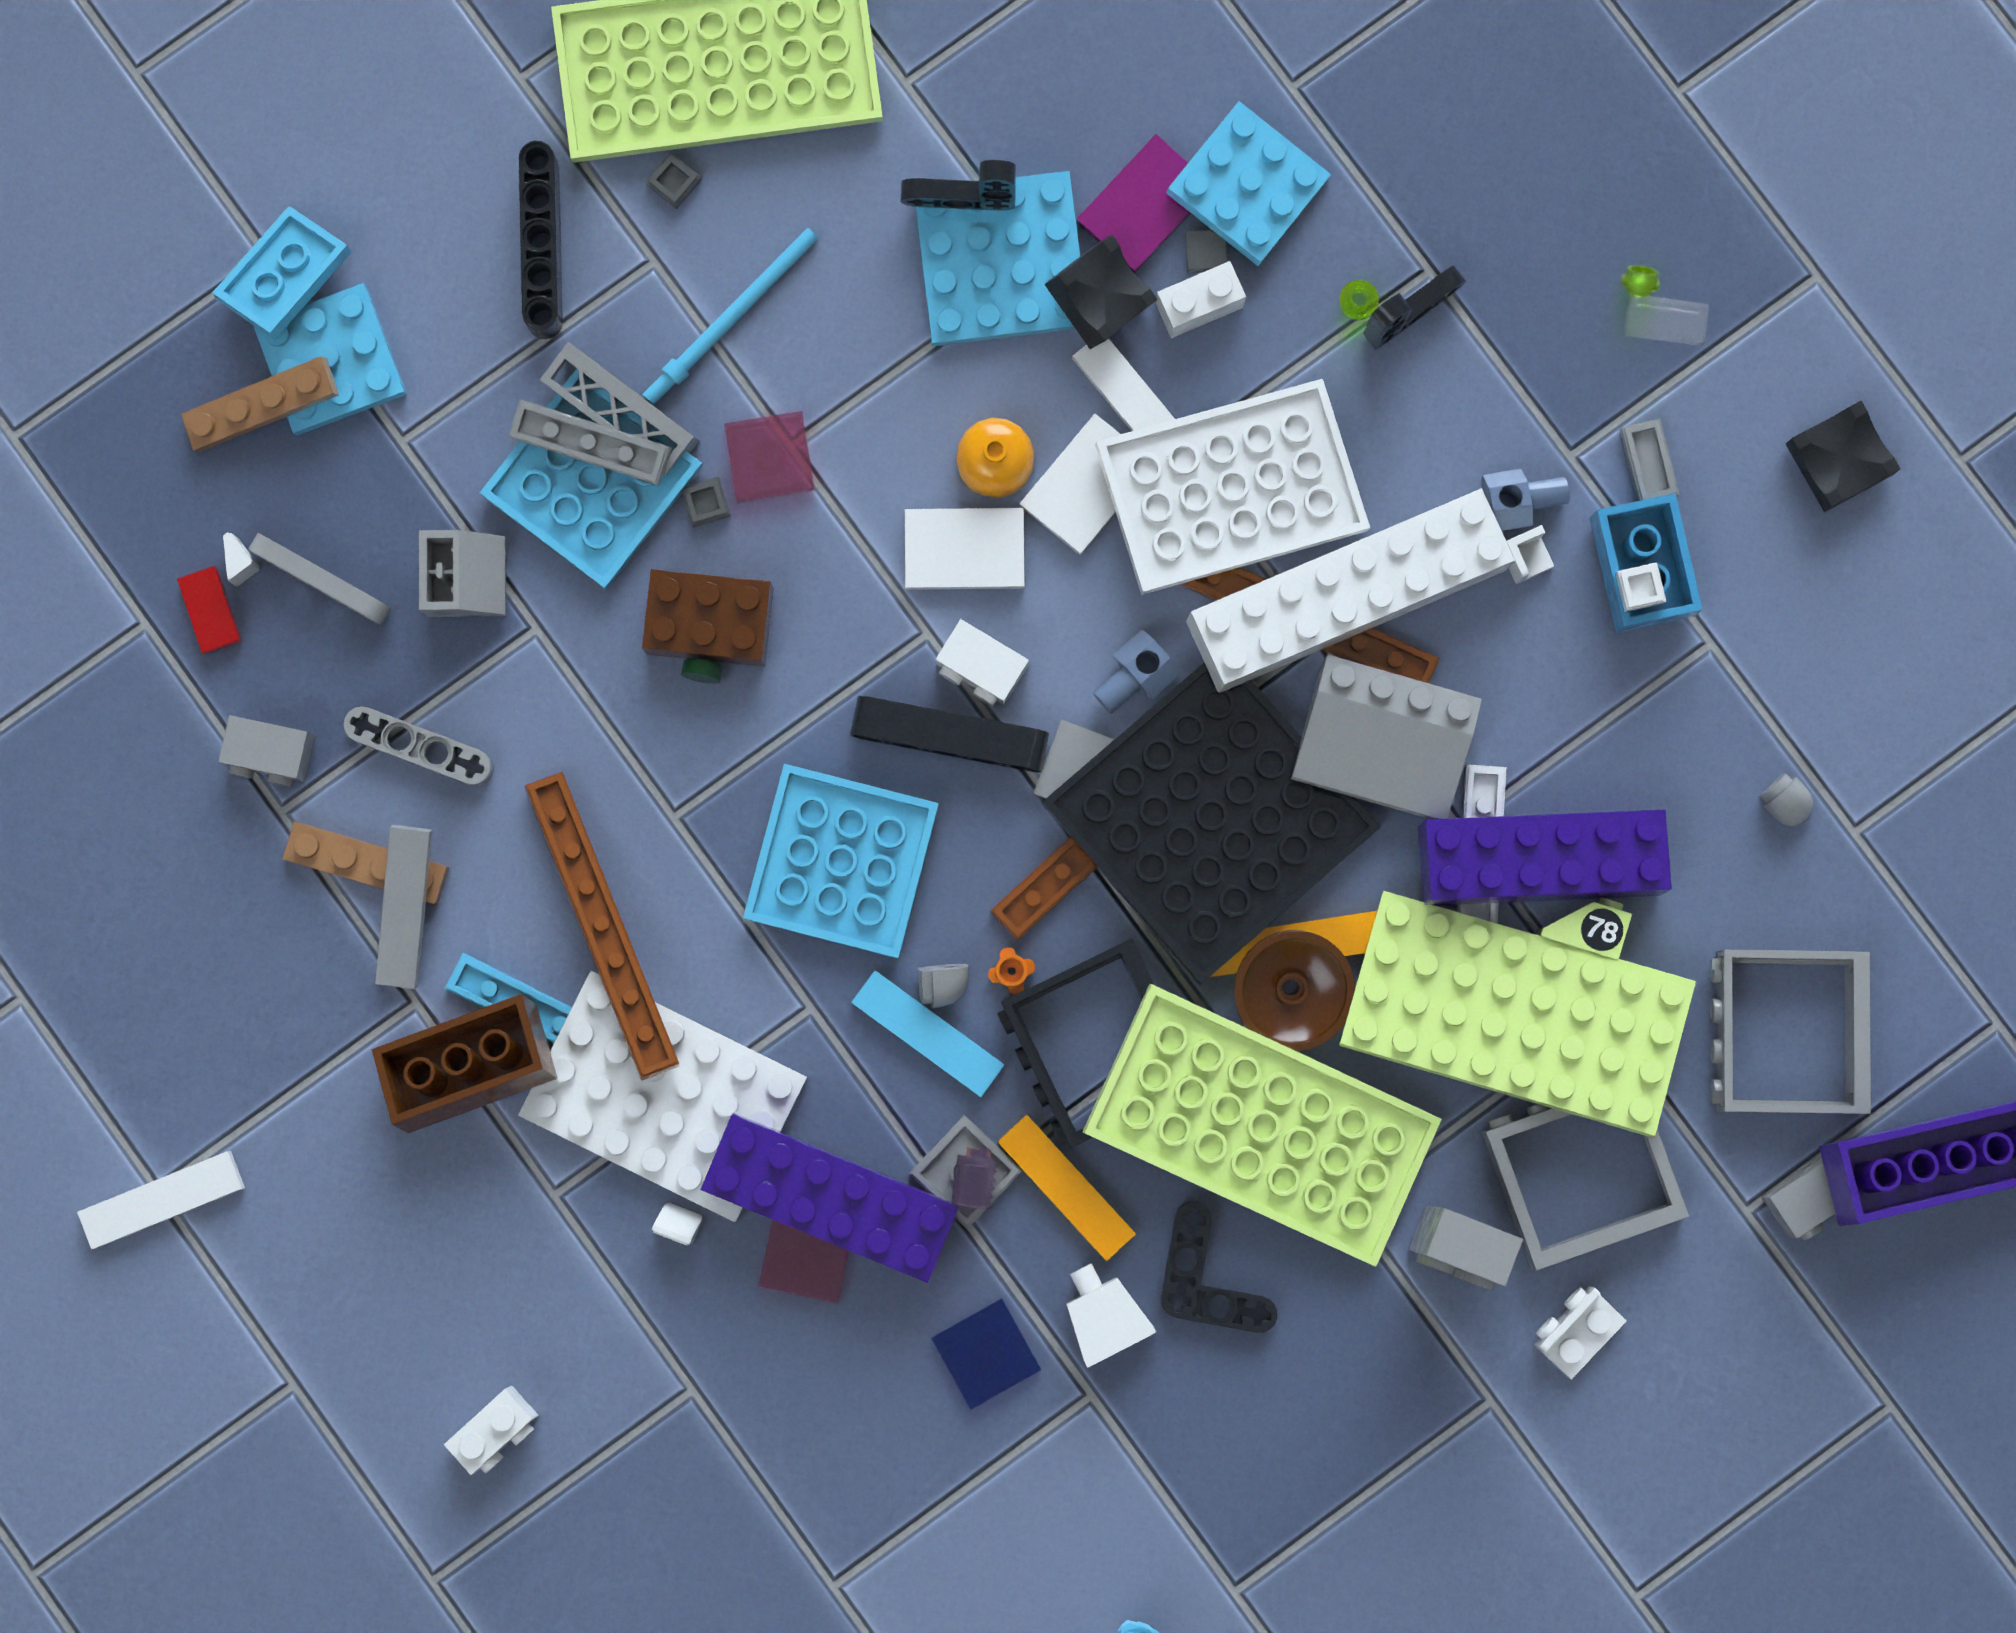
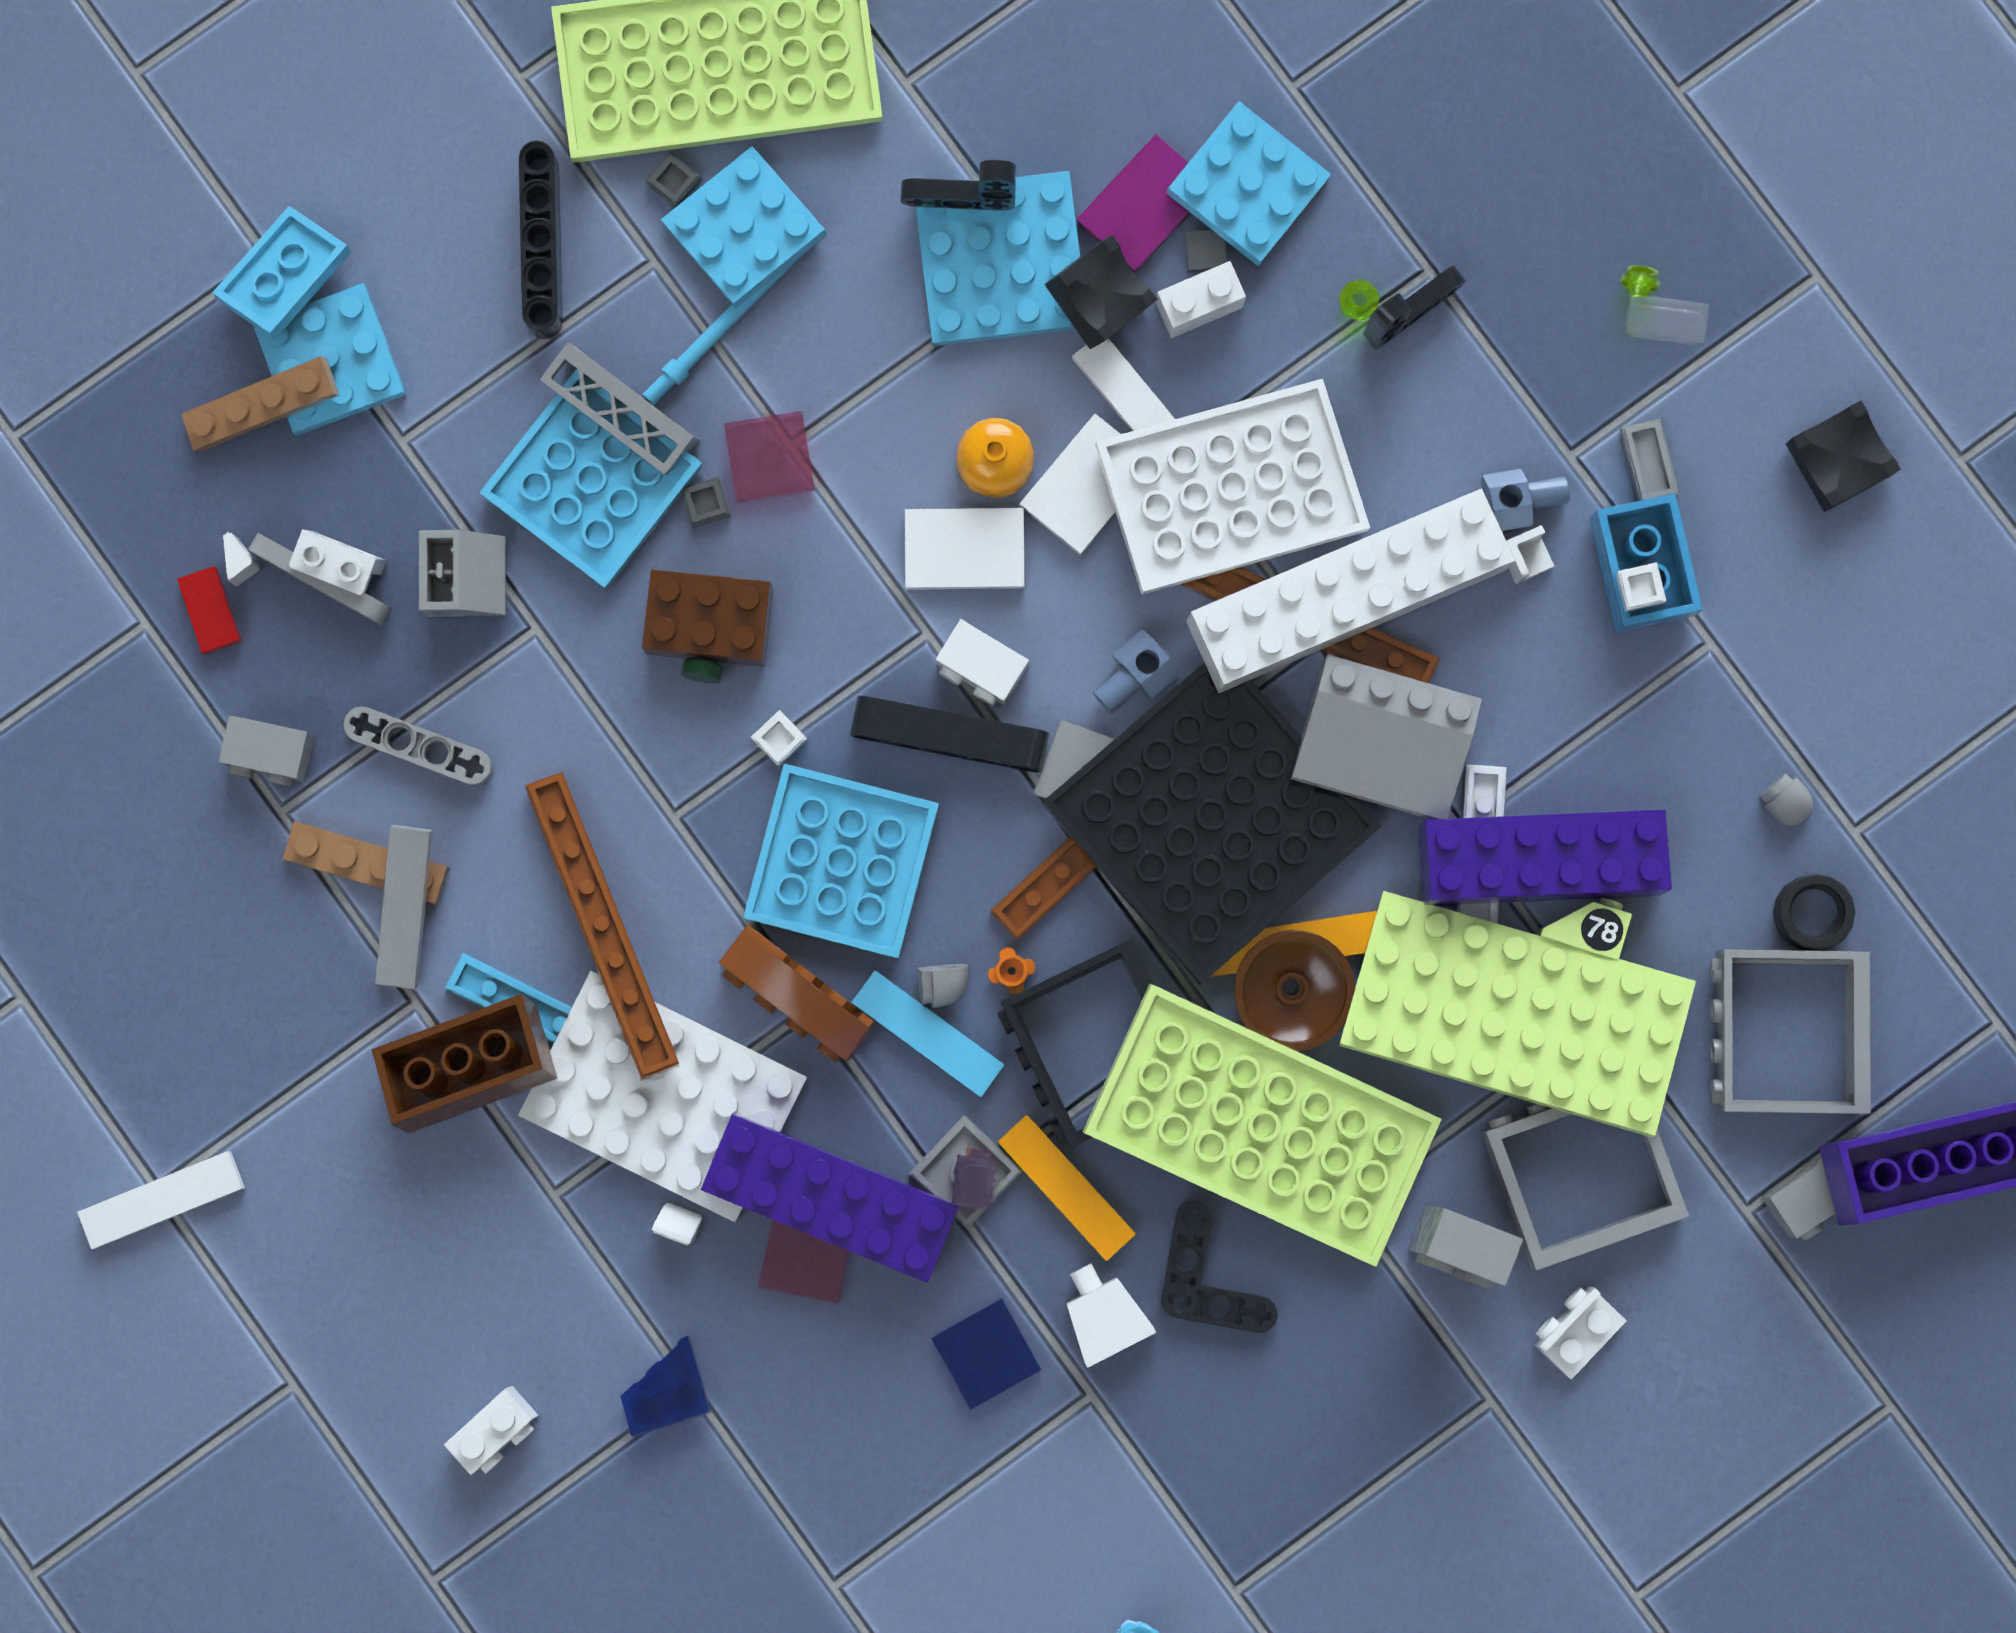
light grey tile [508,399,672,485] -> none
none -> white bracket [289,529,387,595]
none -> clear blue wing [620,1336,711,1437]
none -> medium azure plate [661,146,827,309]
none -> dark orange wedge [718,925,877,1063]
none -> white tile [751,710,807,767]
none -> black tyre [1773,874,1856,951]

